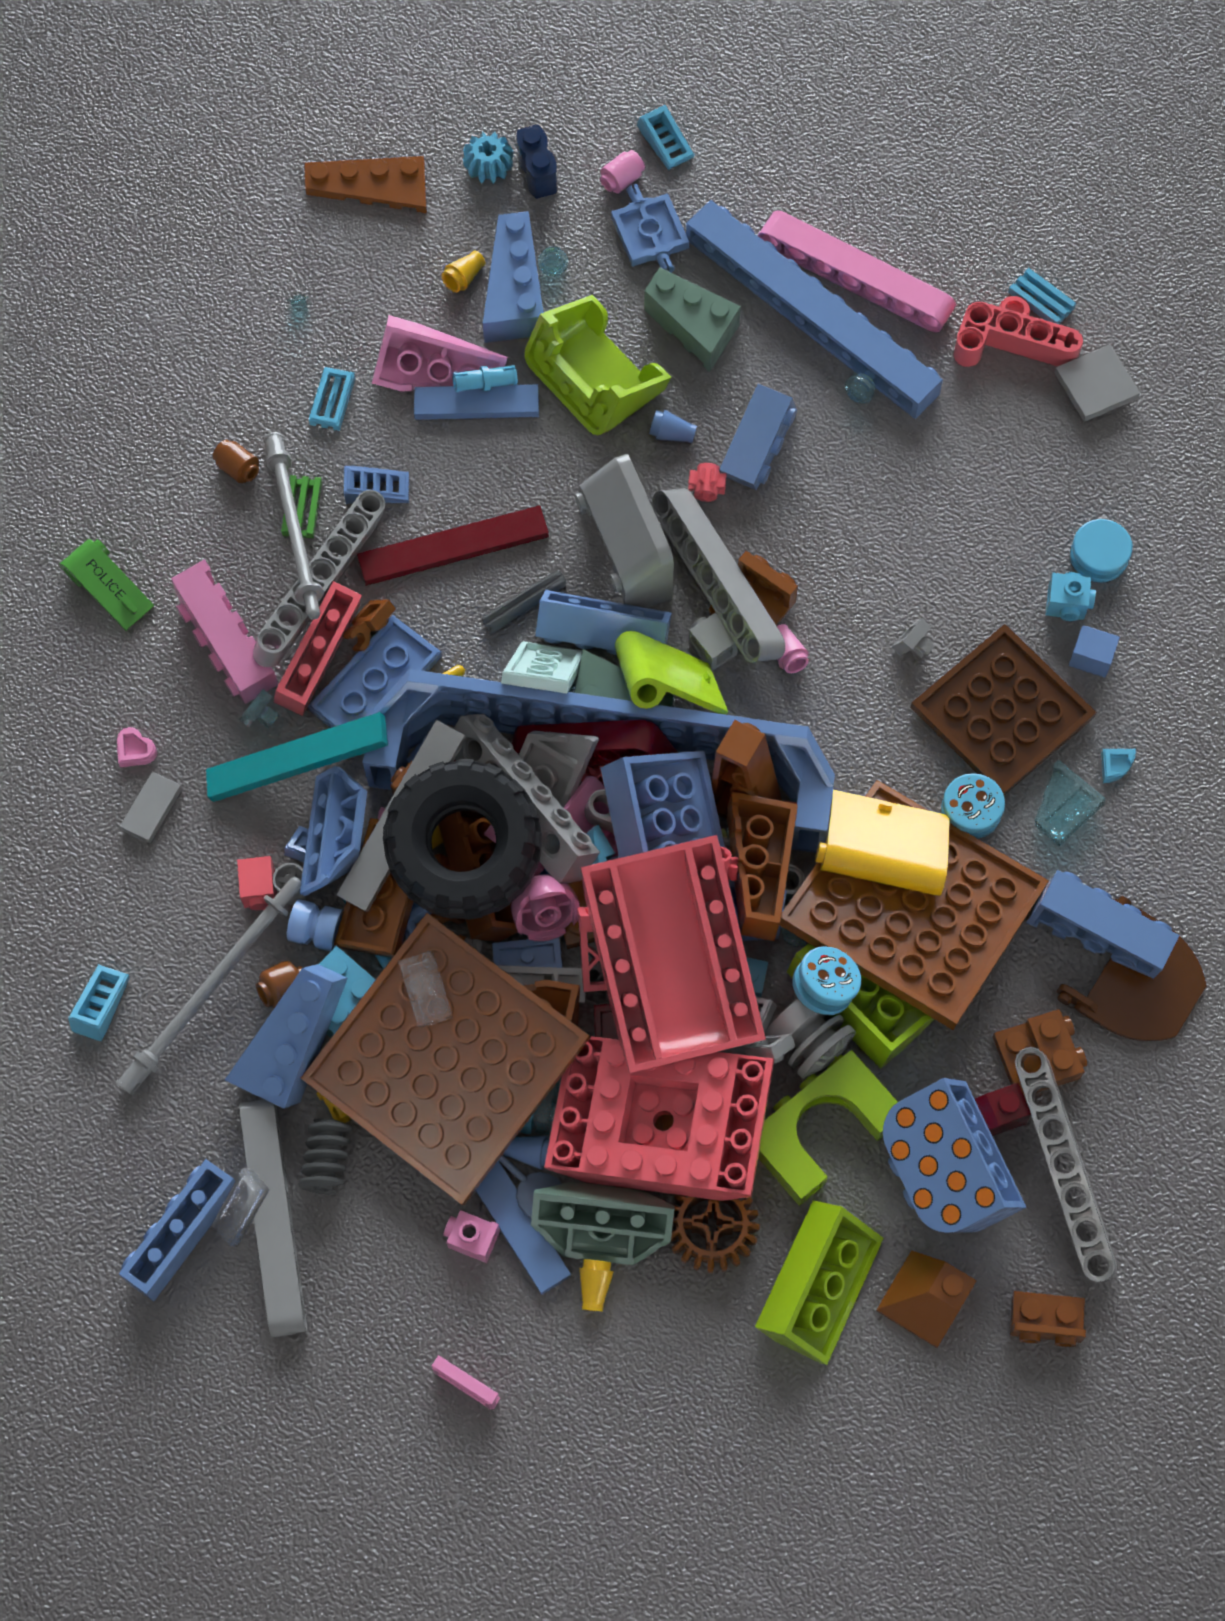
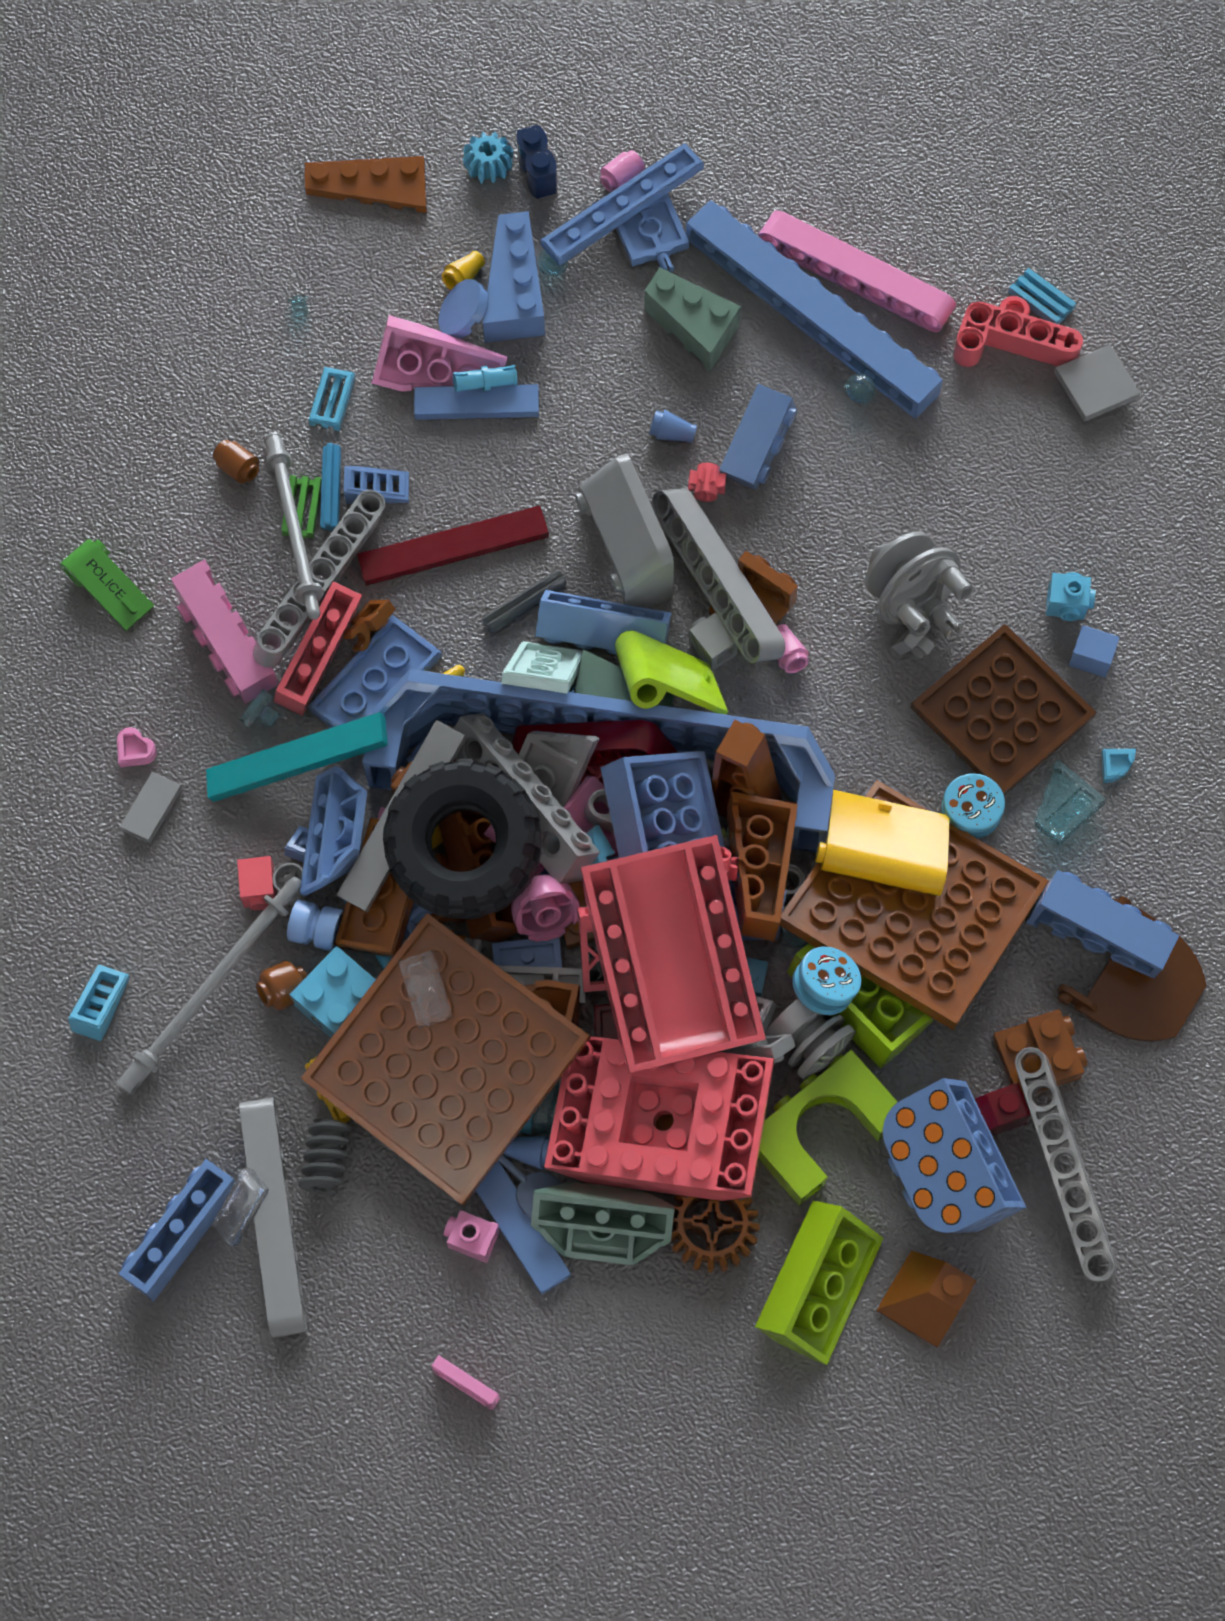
medium blue wedge [225,964,348,1109] -> none
lime windscreen [524,295,671,436] -> none
yellow cone [579,1259,614,1312] -> none
medium azure slope [637,105,695,170] -> none
dark orange bracket [1010,1291,1086,1347] -> none
medium azure head [1070,519,1133,582] -> none
none -> dark azure axle [320,443,341,531]
none -> medium blue tile [438,279,488,339]
none -> medium blue tile [540,143,704,266]
none -> light grey piece [865,532,975,640]

